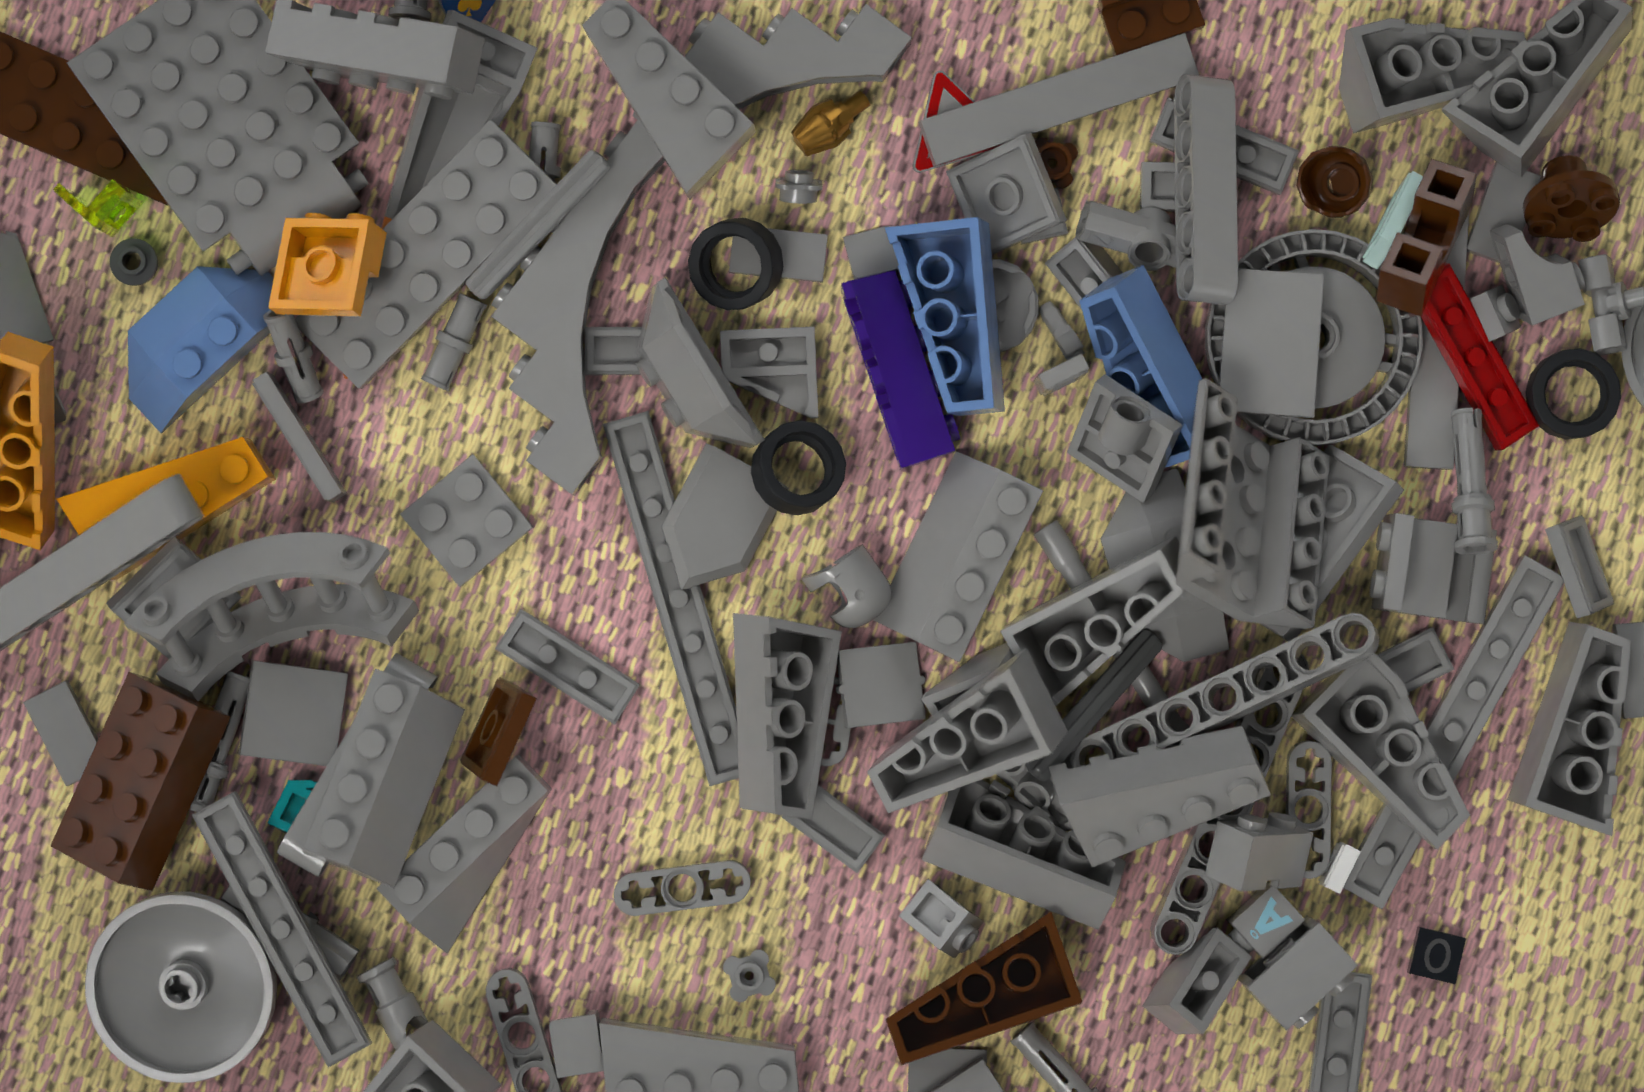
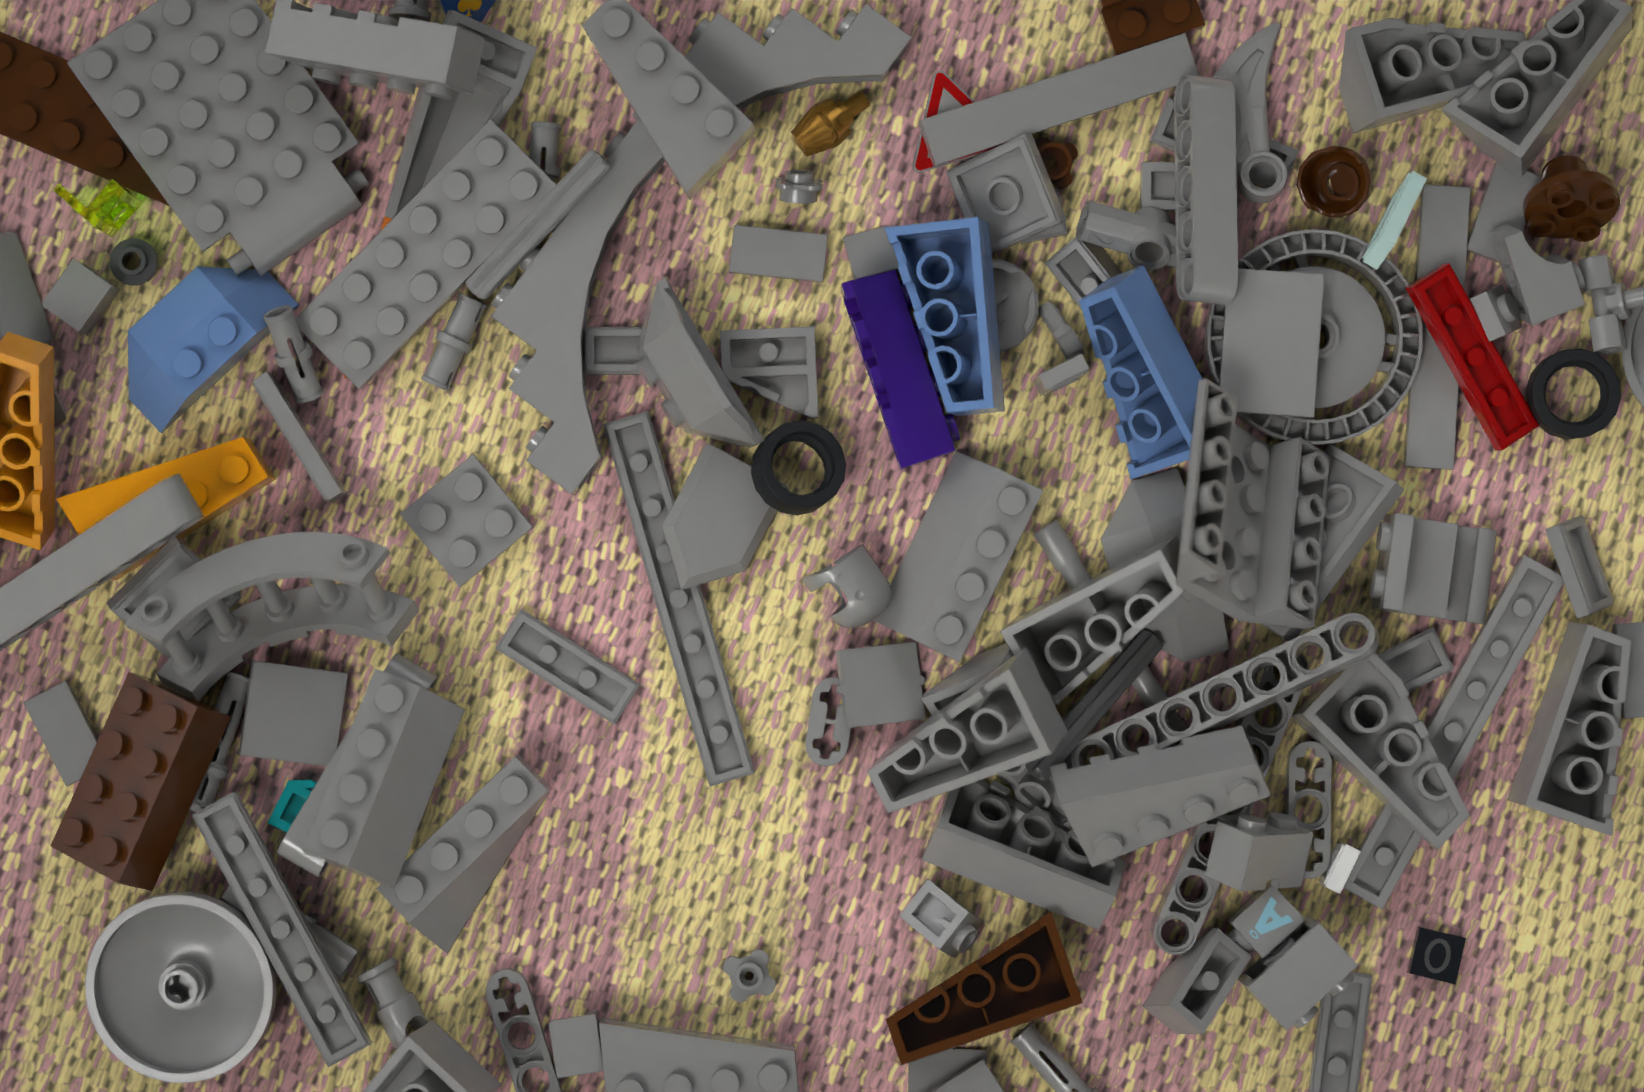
light orange plate [268,213,387,316] -> none
reddish brown tile [460,677,537,786] -> none
light grey beam [614,860,751,916] -> none
black tyre [688,218,784,311] -> none
light grey wedge [733,613,842,820] -> none
light grey tile [781,784,885,873] -> none
light grey plate [1067,374,1183,503] -> none
reddish brown arch [1376,159,1477,317] -> none
light grey pin [1451,407,1498,555] -> none
none -> light grey panel [42,258,120,336]
none -> light grey piece [1213,23,1287,204]

